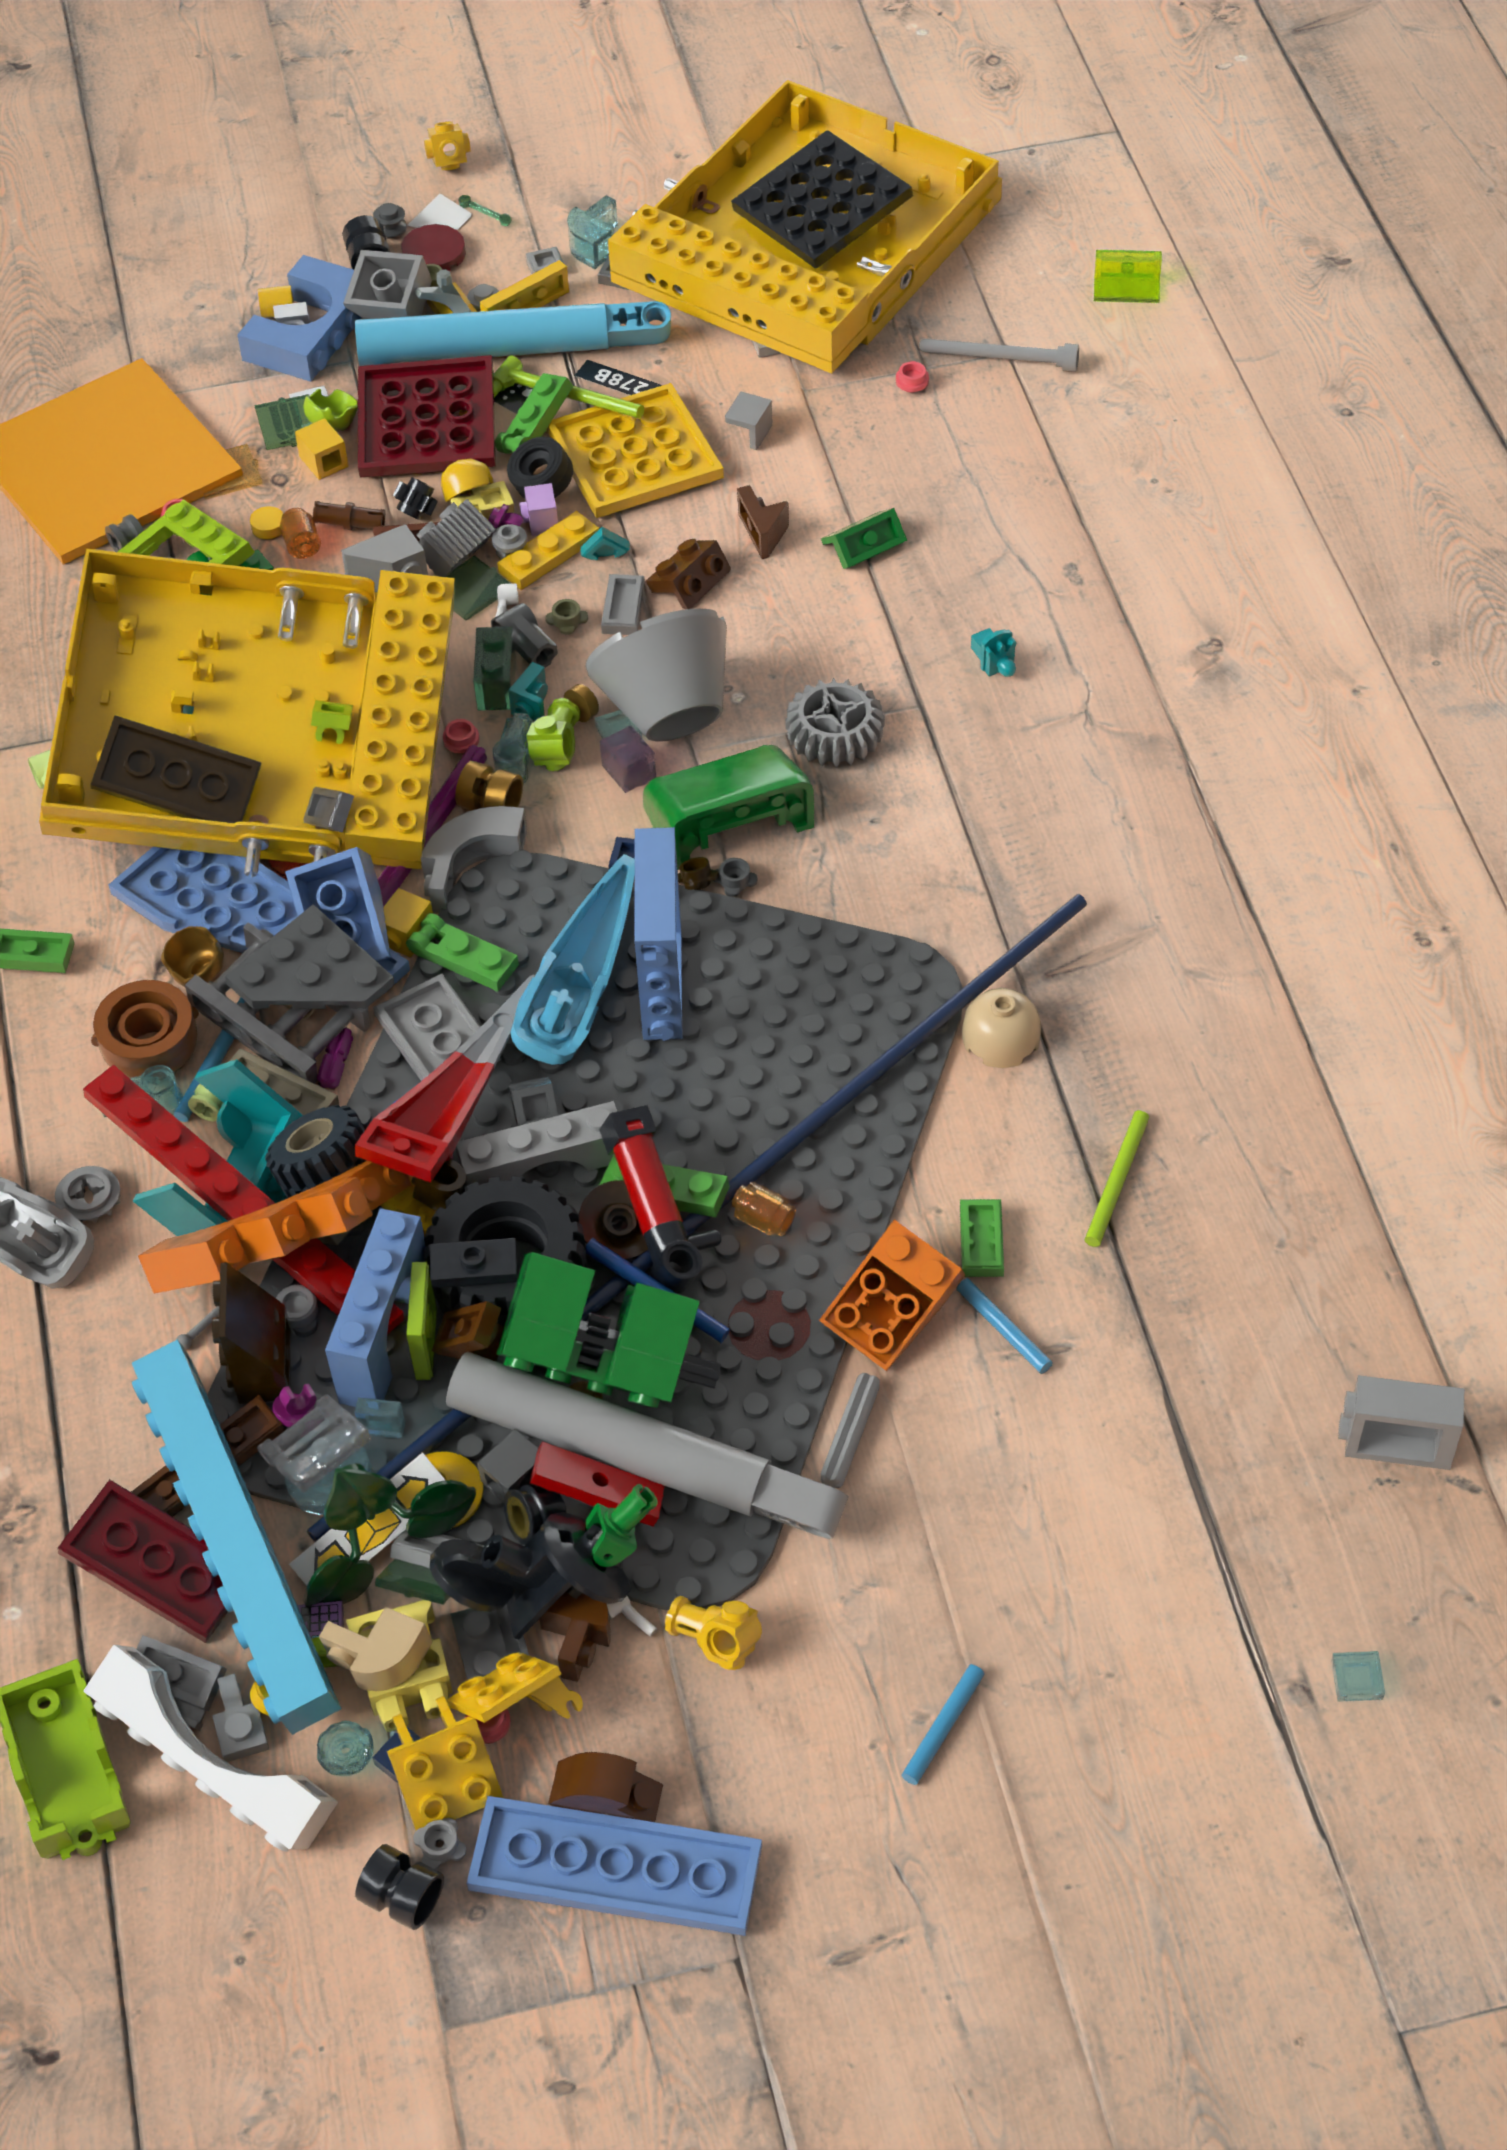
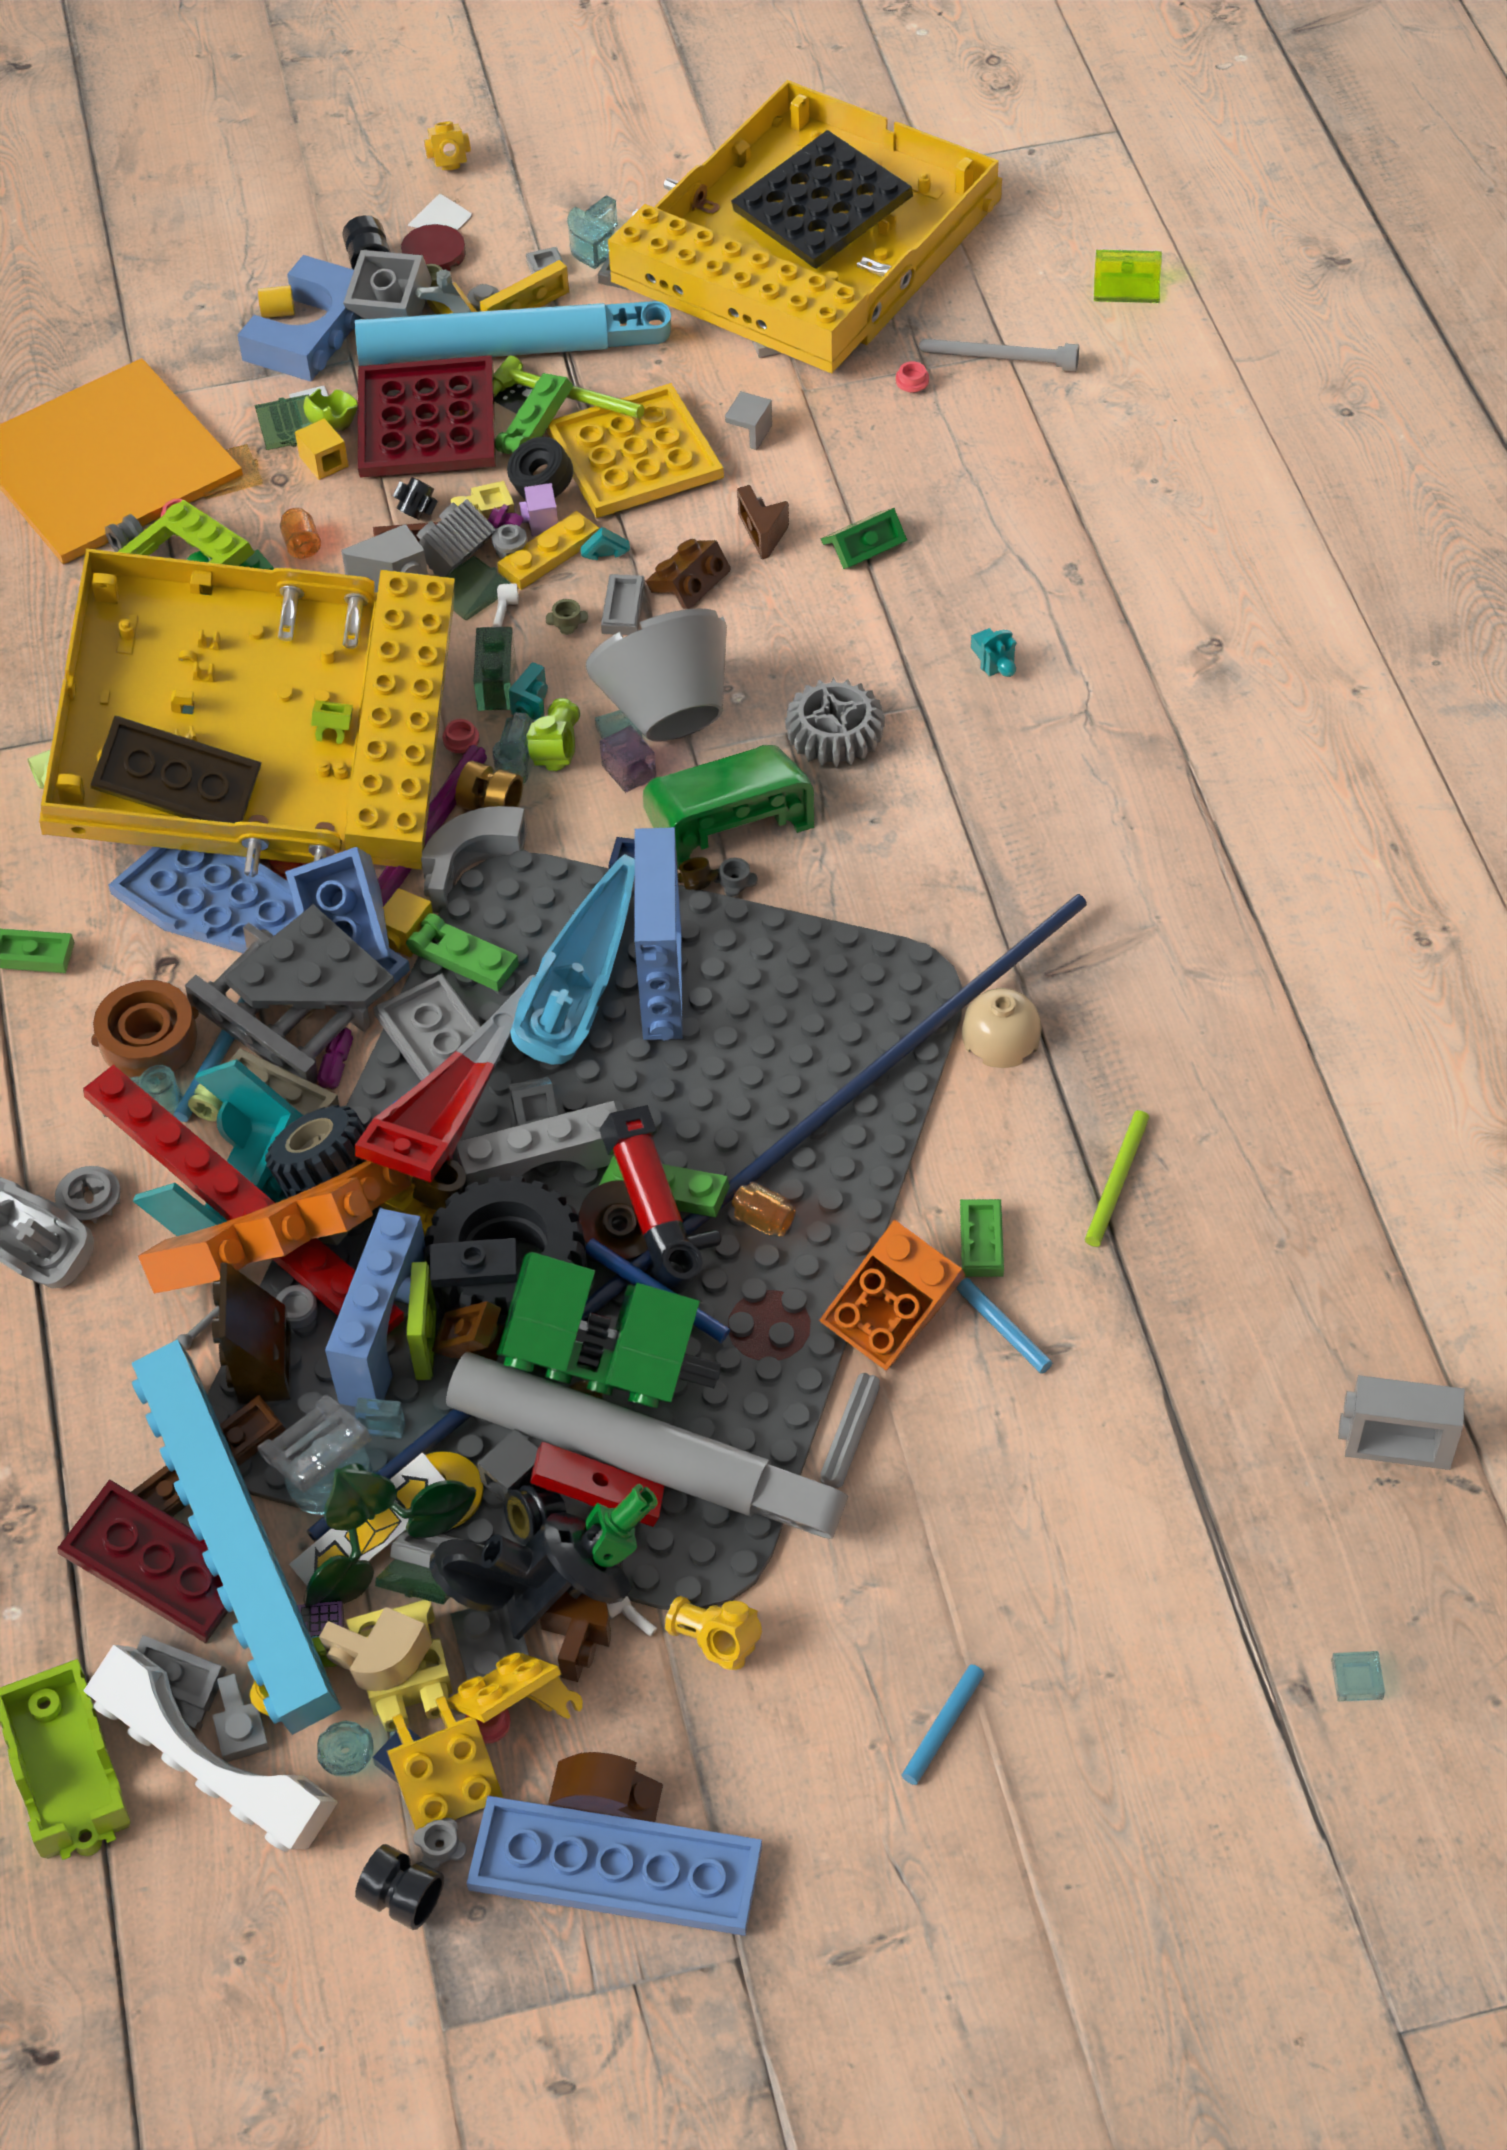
pearl gold hair [161,926,224,987] -> none
yellow tile [250,506,286,539] -> none
magenta plate [272,1384,317,1428] -> none
white tile [273,302,310,325] -> none
flat silver tile [303,786,354,832] -> none
reddish brown pin [313,501,386,530] -> none
dark grey wheel [373,203,407,238] -> none
yellow hair [440,459,494,502] -> none
clear green hinge [458,195,512,226] -> none
dark grey piece [491,603,558,668] -> none
pearl gold tile [564,684,599,722] -> none
black sticker [574,360,662,395] -> none

